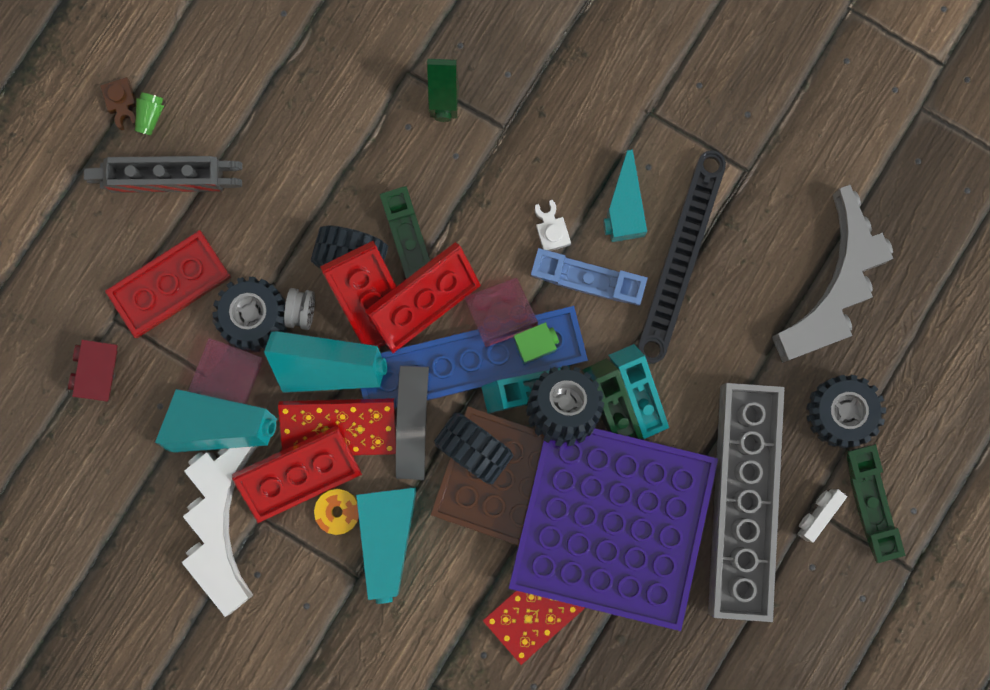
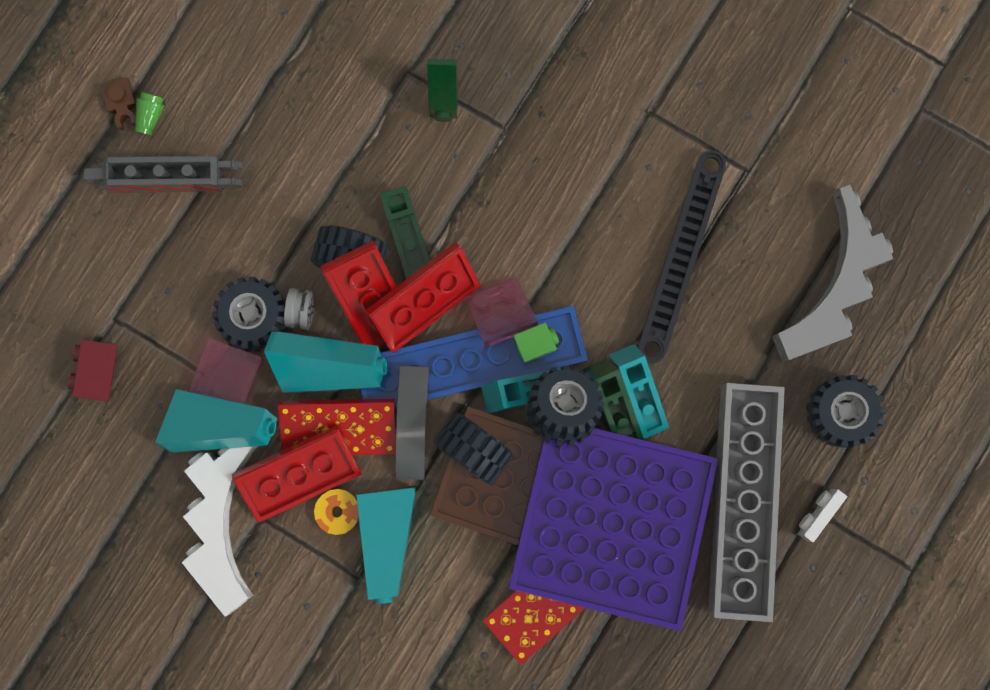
red tile [105,230,232,338] -> none
medium blue slope [531,248,647,305] -> none
white plate [535,200,571,251] -> none
teal slope [603,150,647,242] -> none
dark green slope [847,444,906,563] -> none

